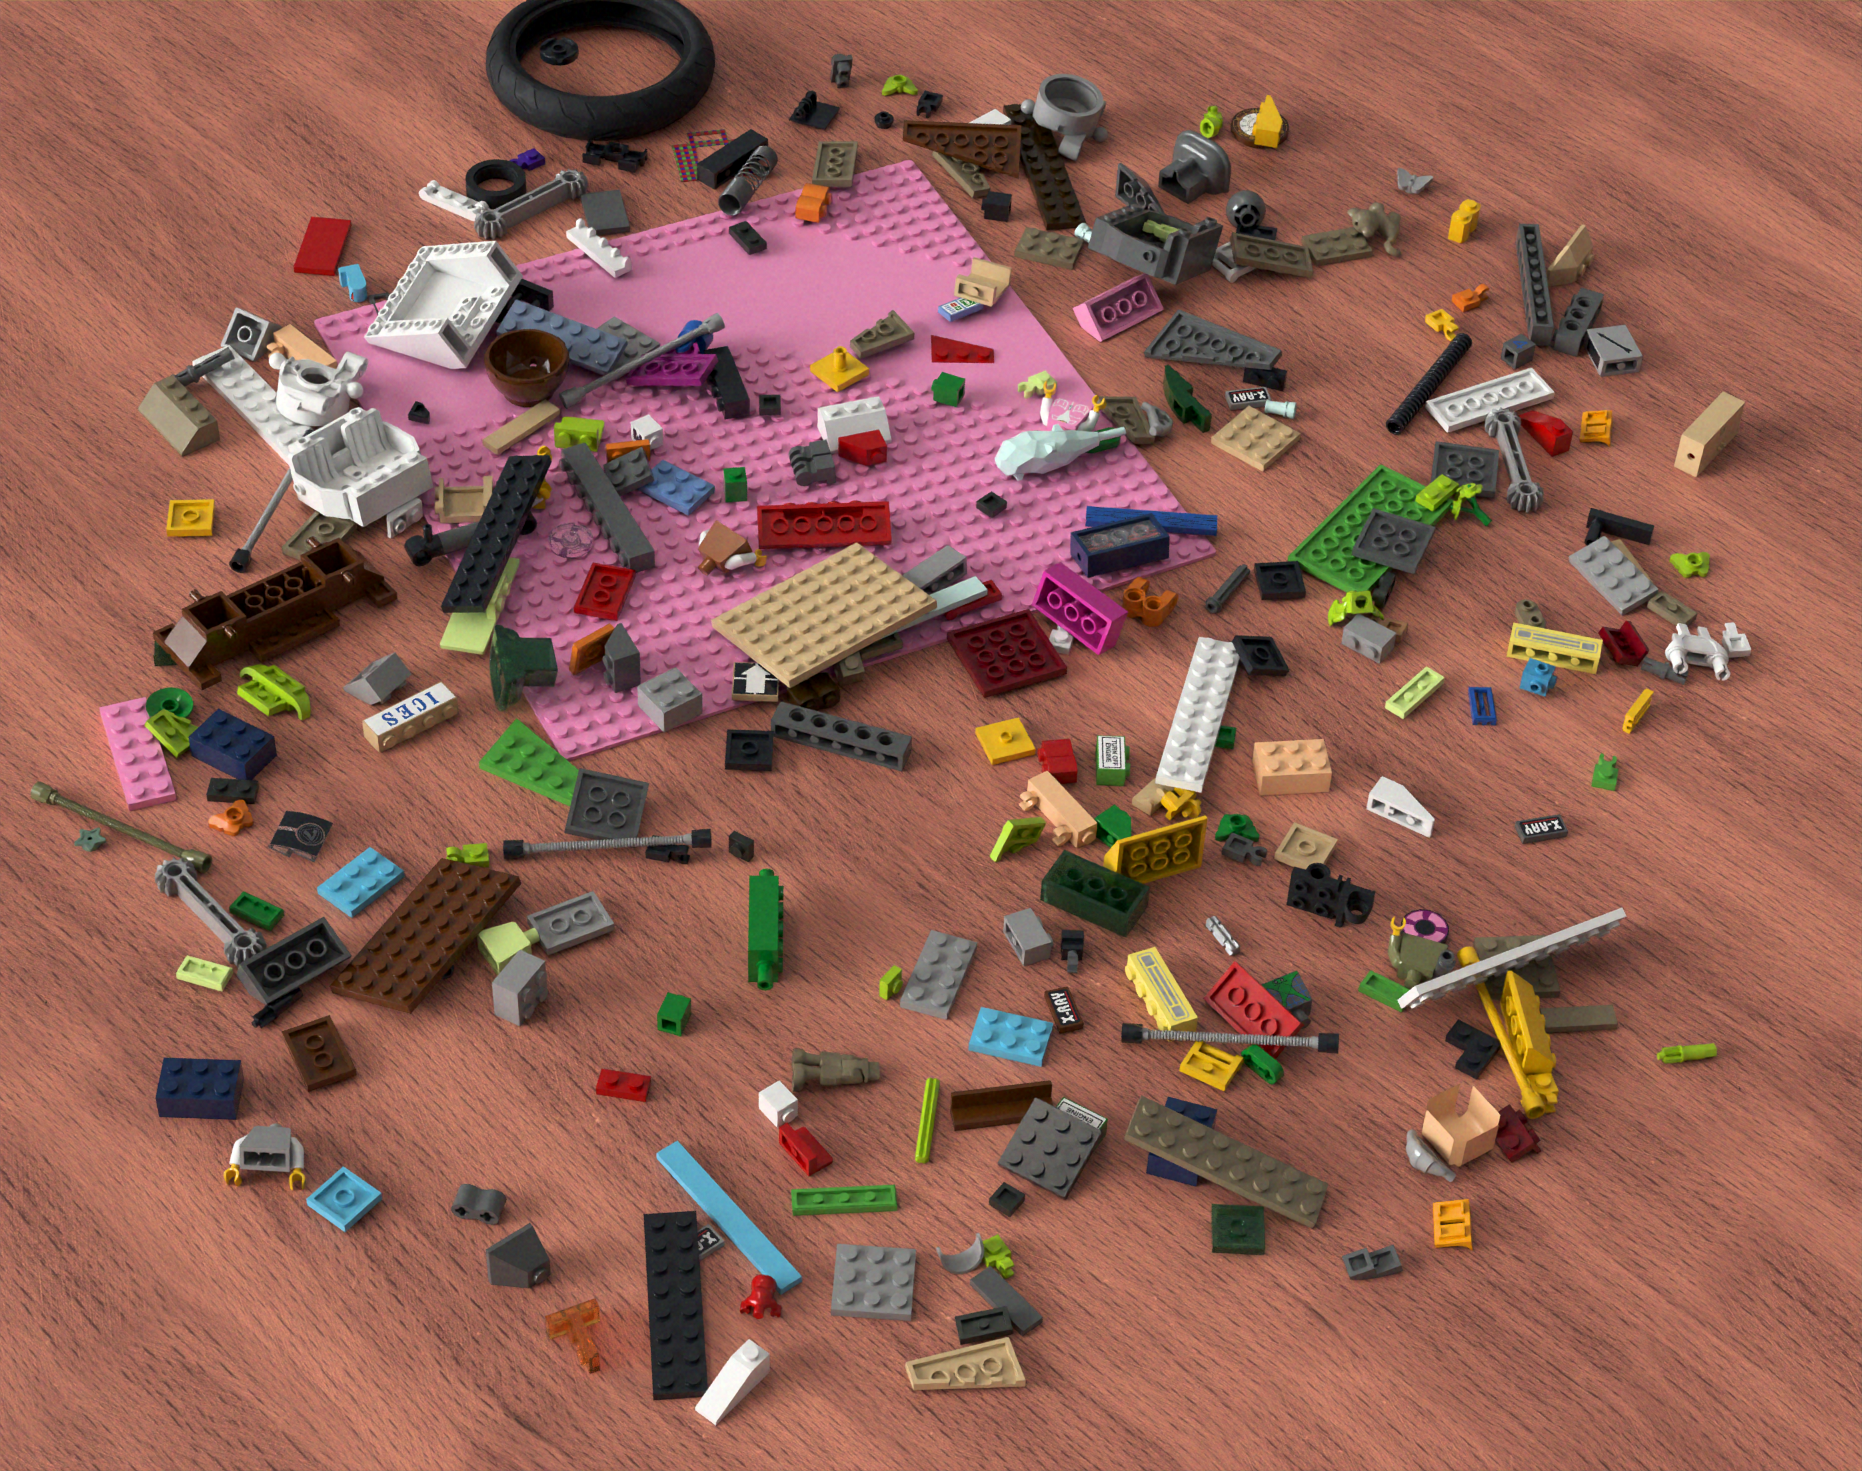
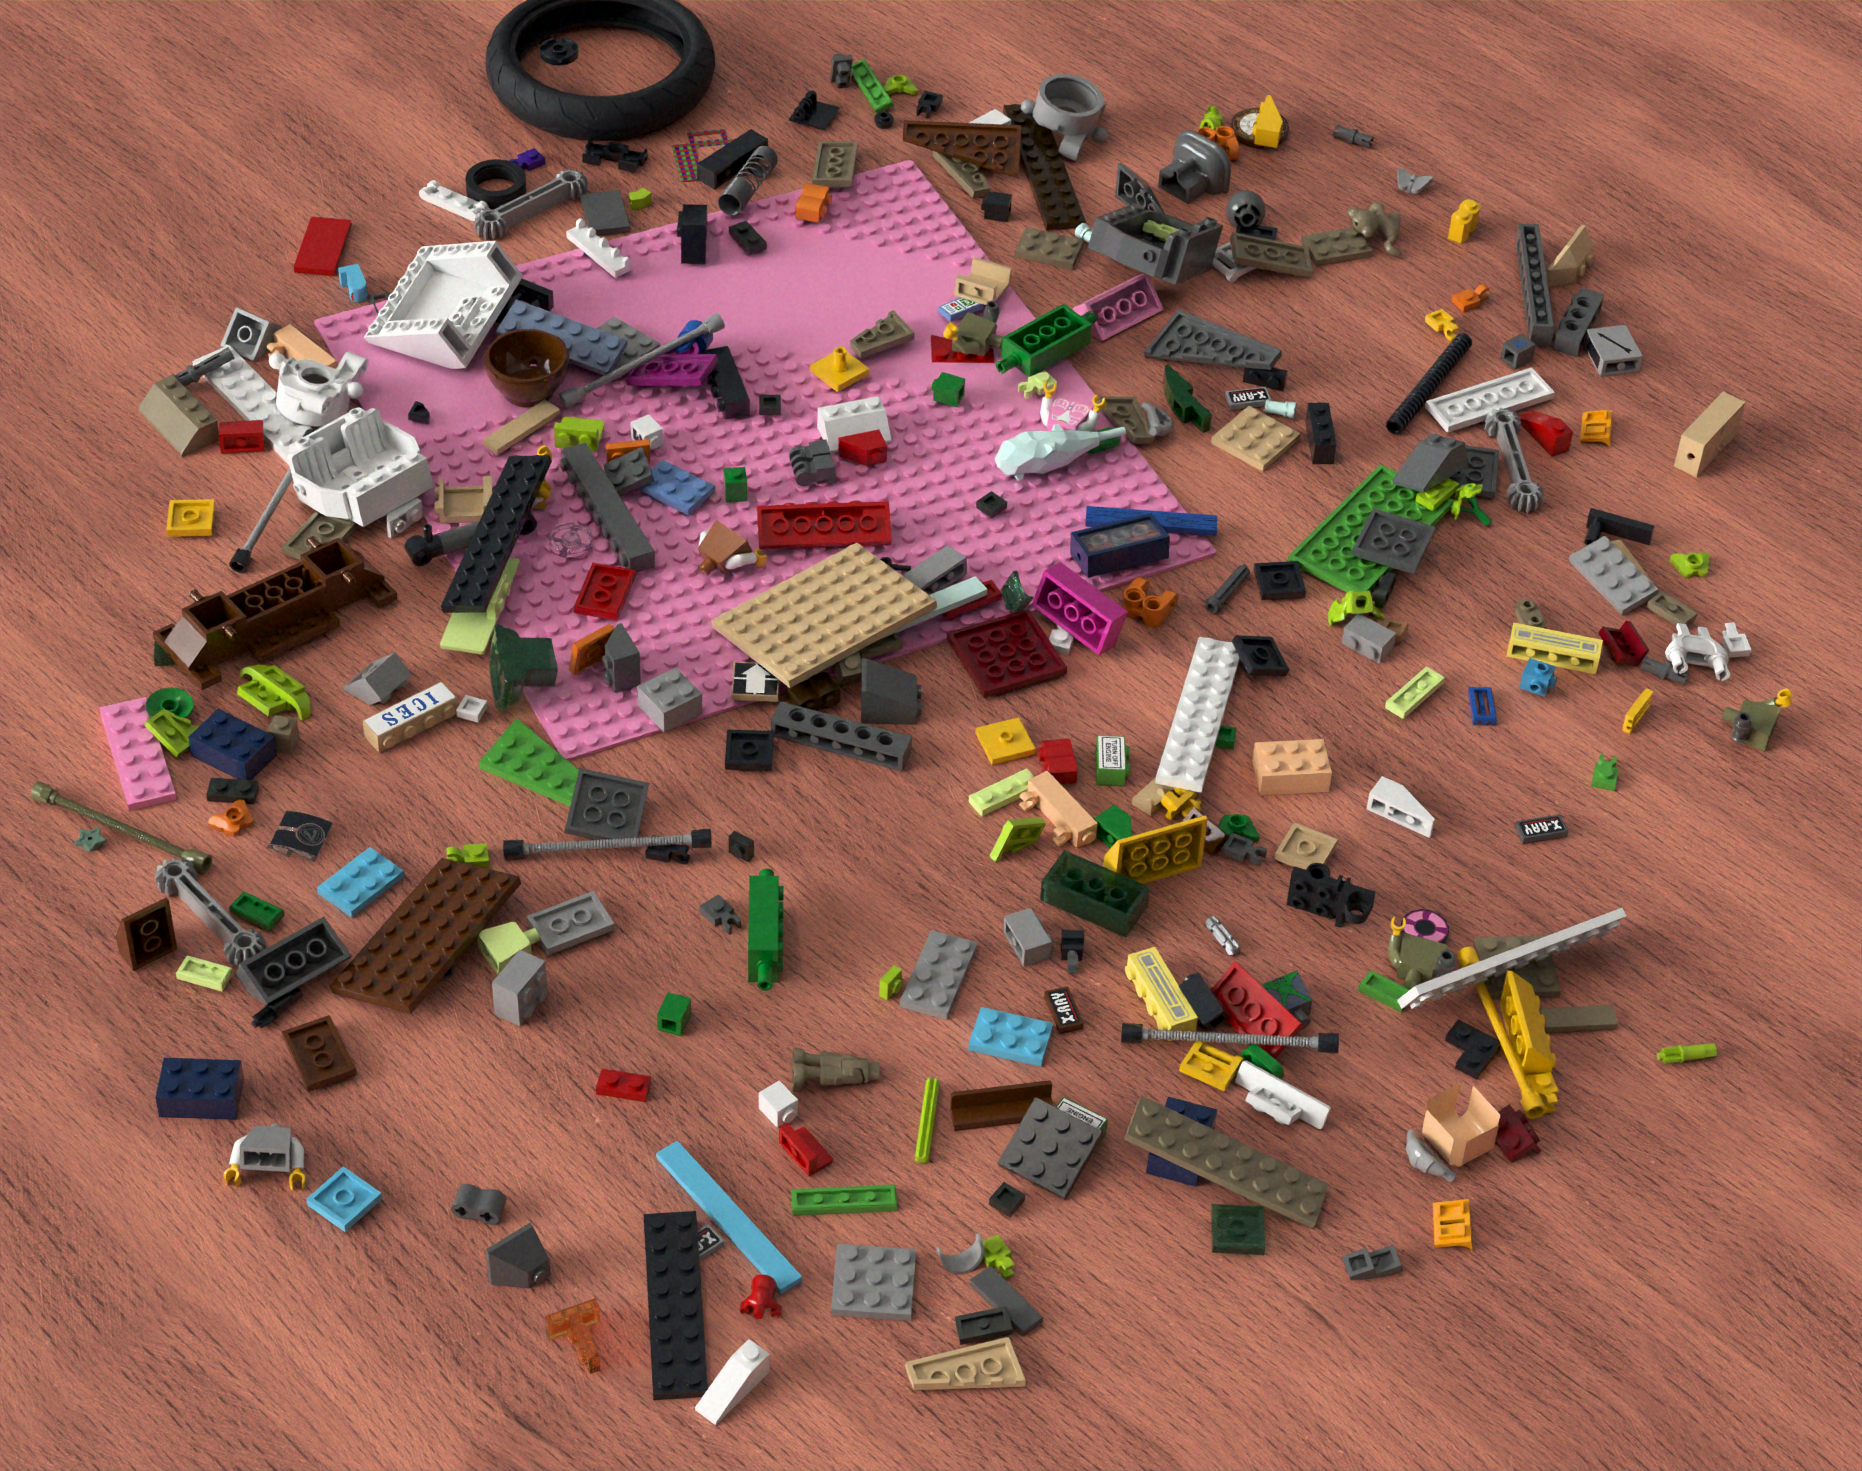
none -> reddish brown slope [116,897,177,971]
none -> red panel [219,420,265,454]
none -> dark tan brick [267,715,299,755]
none -> white plate [456,695,487,722]
none -> lime piece [629,188,652,210]
none -> black wedge [677,204,707,264]
none -> dark grey plate [700,894,741,934]
none -> bright green tile [851,59,894,114]
none -> dark grey slope [861,658,922,725]
none -> black hand [880,557,911,571]
none -> olive torso [944,301,1003,356]
none -> yellowish green plate [969,768,1035,816]
none -> green brick [996,304,1097,377]
none -> clear green piece [1001,571,1033,614]
none -> black brick [1178,972,1231,1031]
none -> reddish brown plate [1183,807,1230,855]
none -> orange piece [1196,126,1239,160]
none -> white bracket [1235,1060,1331,1129]
none -> black brick [1305,402,1336,464]
none -> dark grey pin [1333,125,1374,148]
none -> dark grey slope [1392,434,1468,493]
none -> olive torso [1722,689,1793,752]

